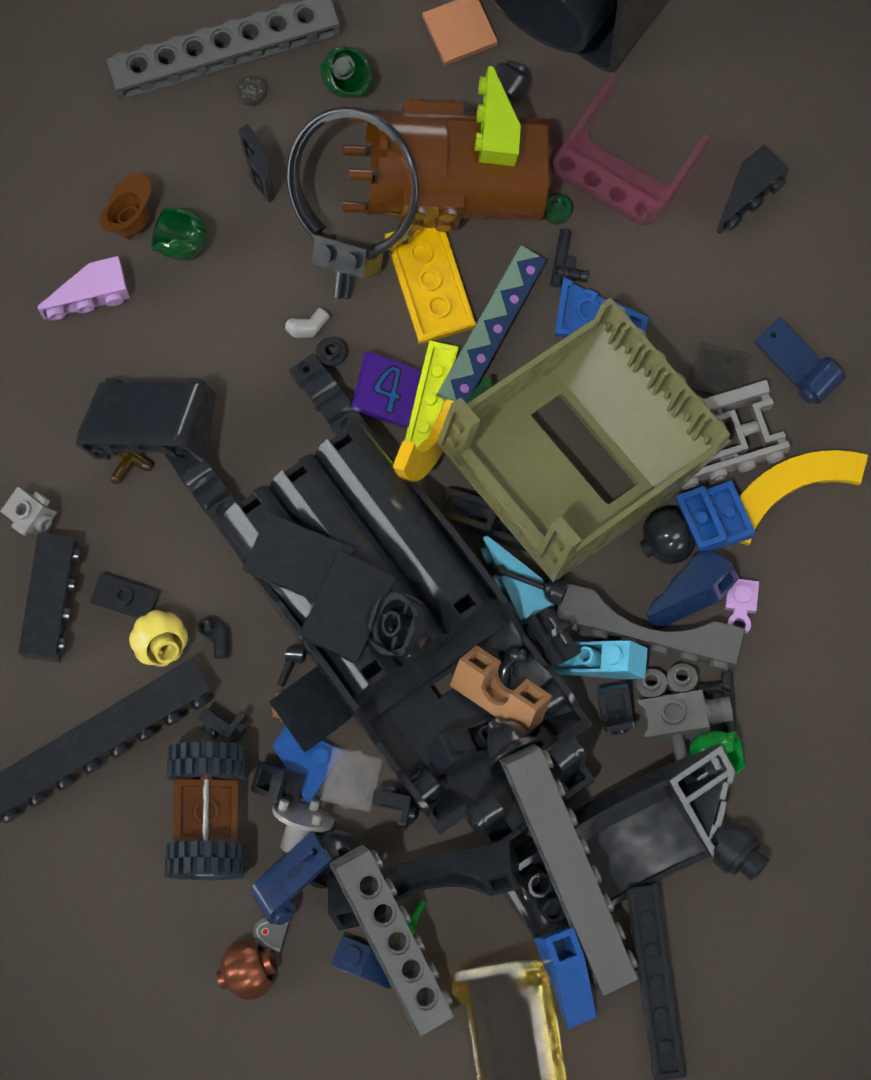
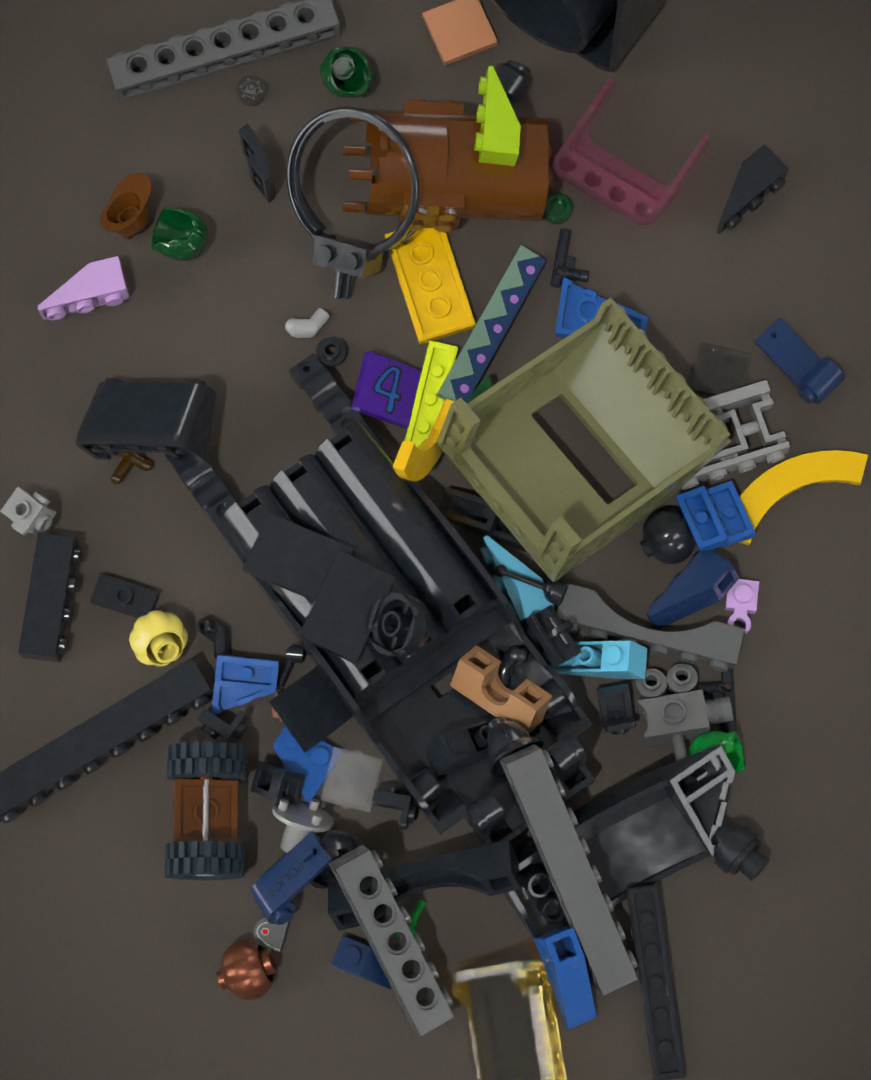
none -> blue wing [211,654,279,715]

